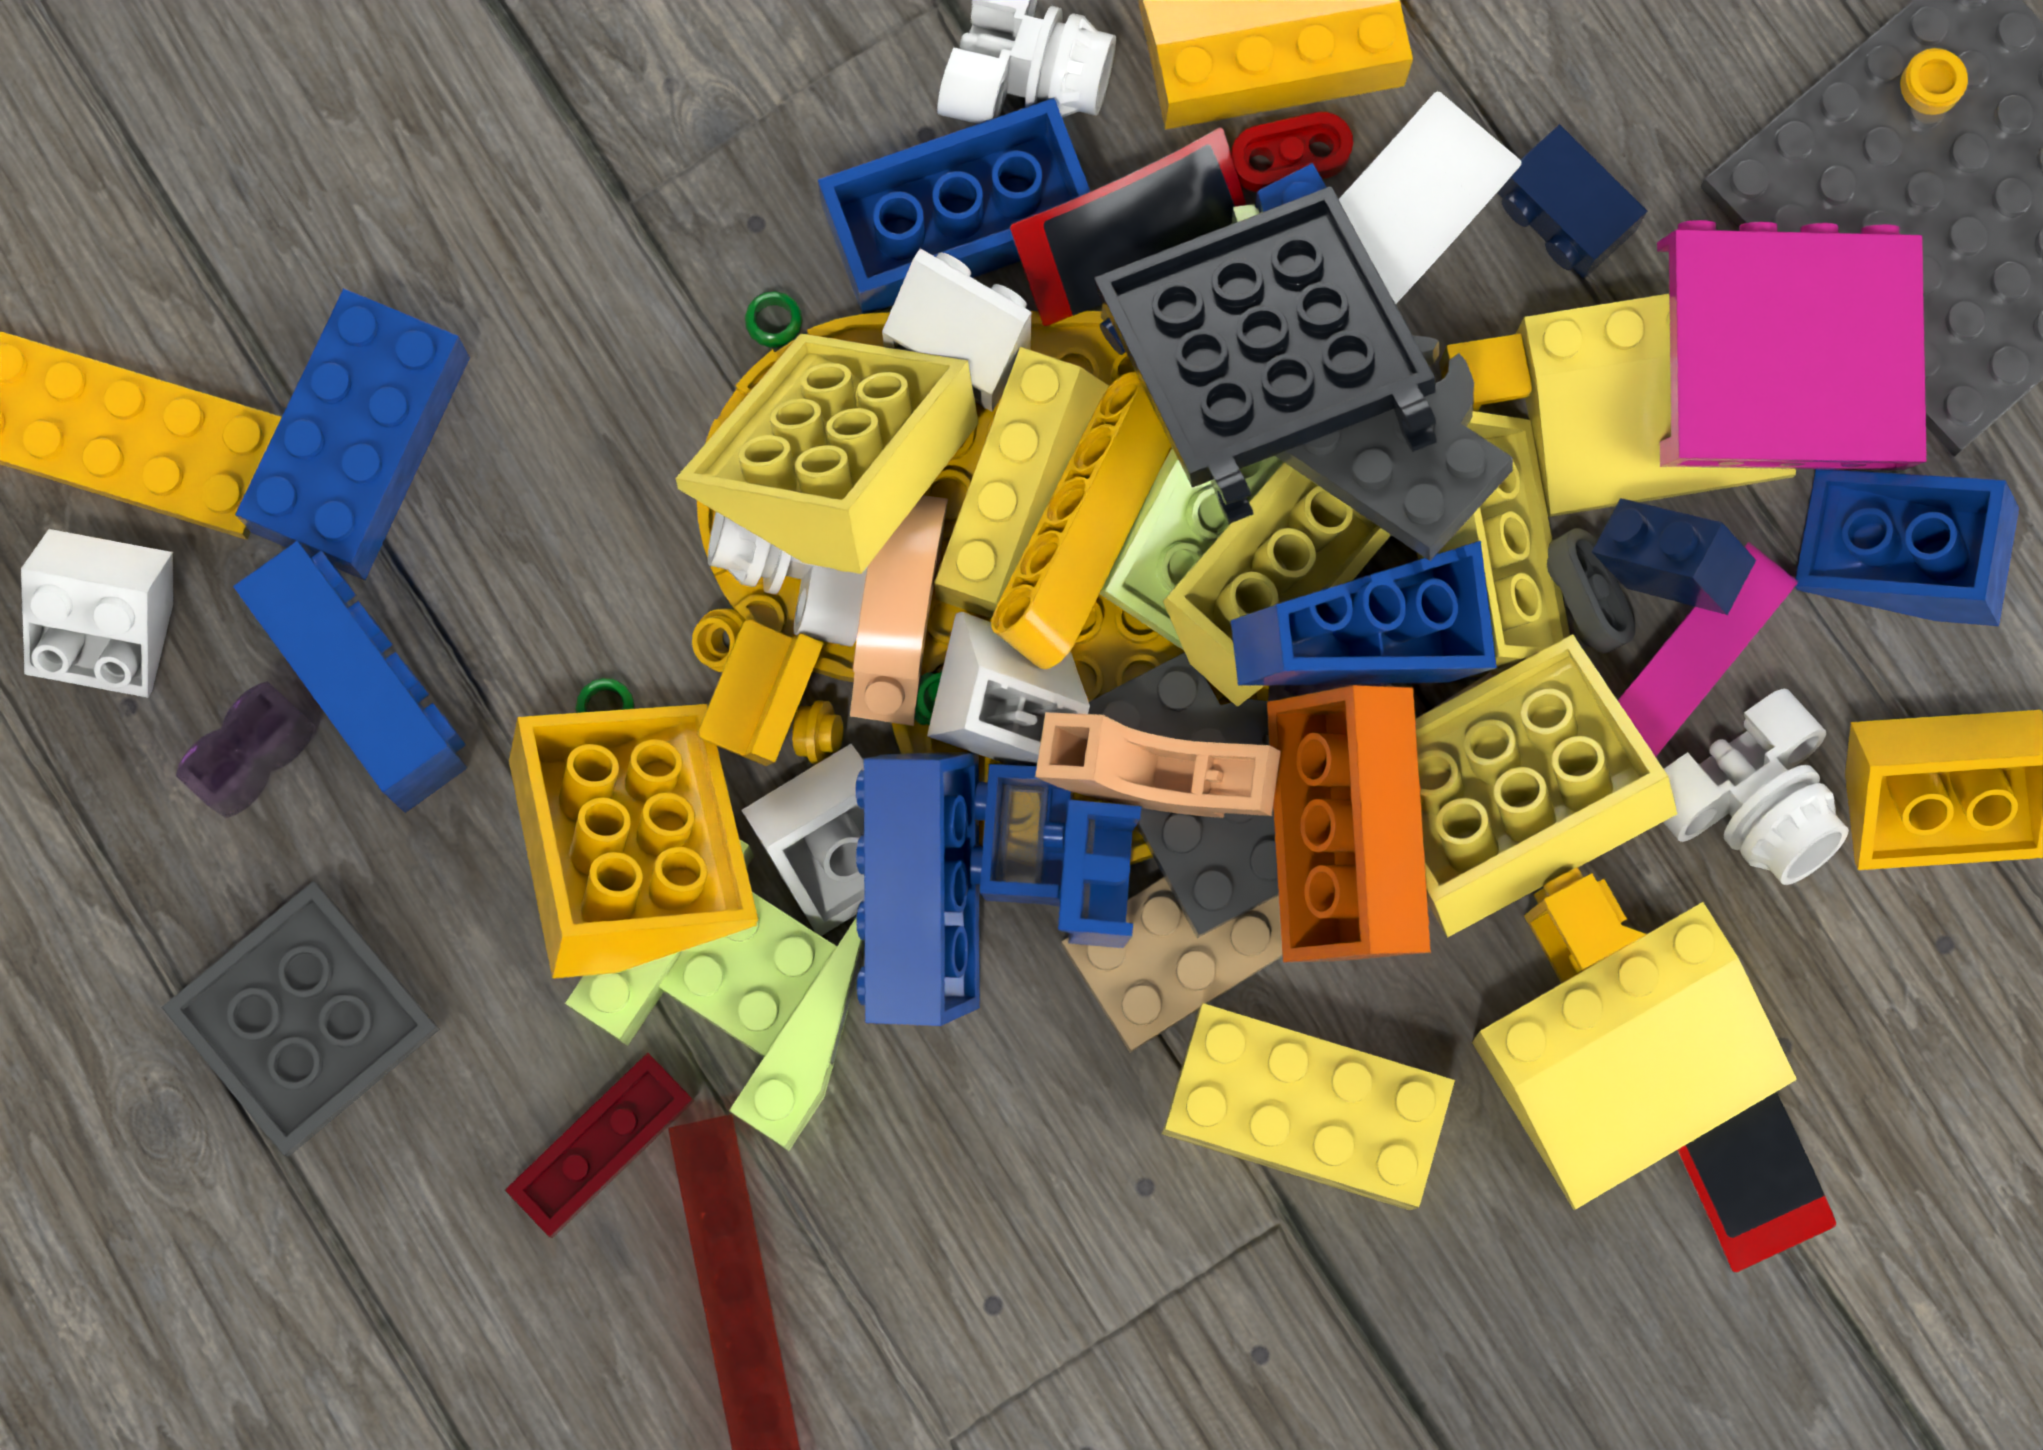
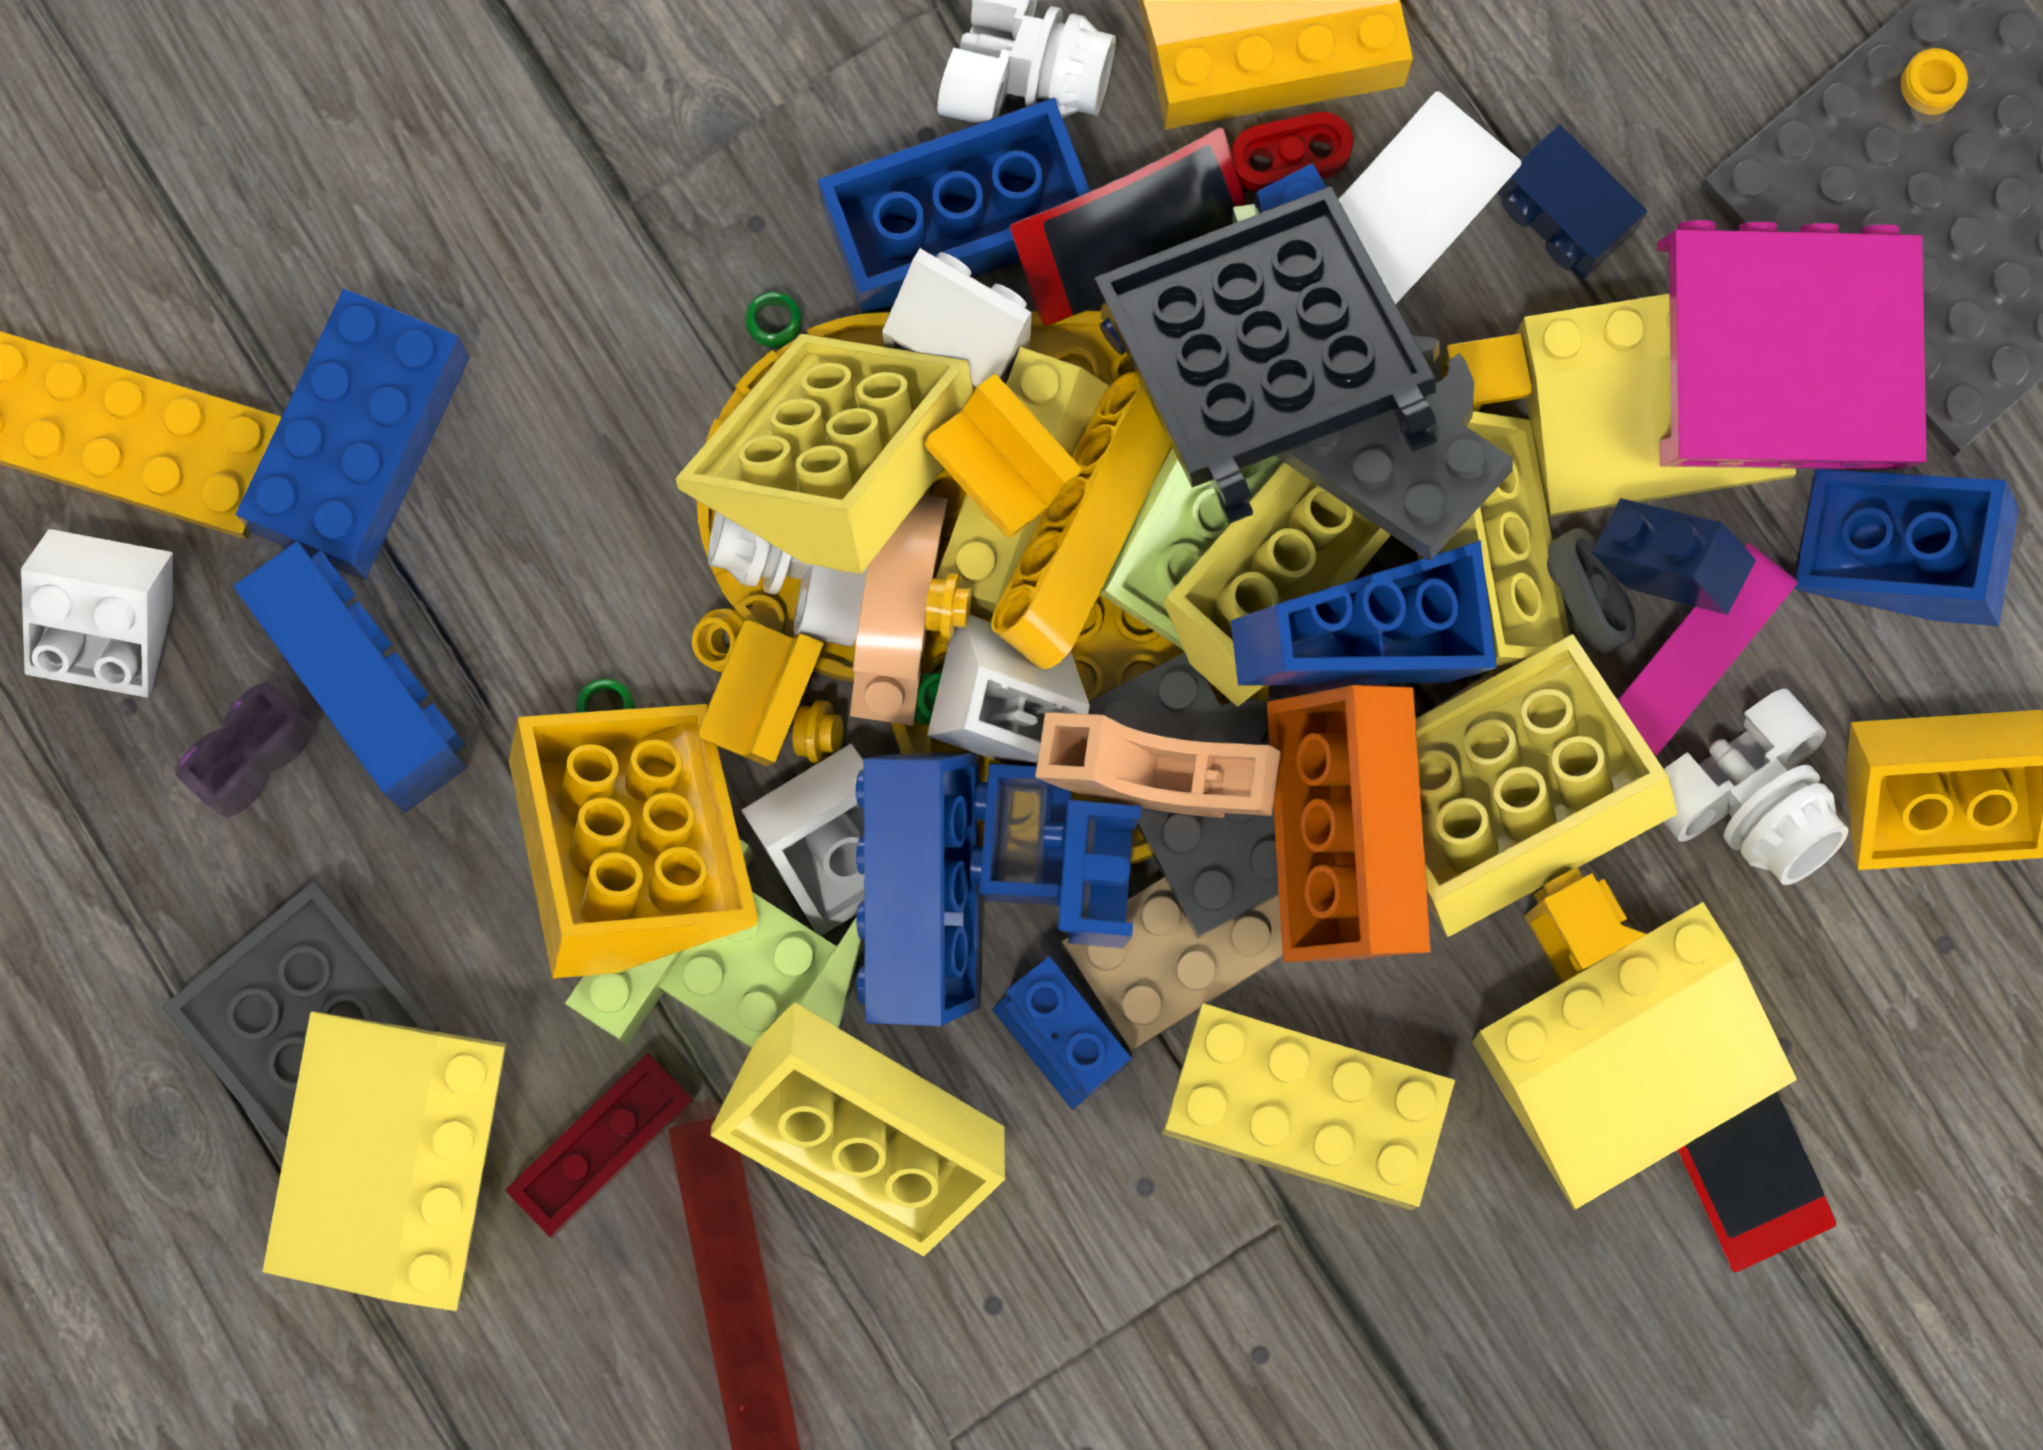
none -> light yellow slope [262,1011,507,1311]
none -> light yellow slope [711,1002,1005,1256]
none -> yellow panel [924,373,1083,537]
none -> yellow plate [925,573,971,639]
none -> blue window [992,956,1132,1110]

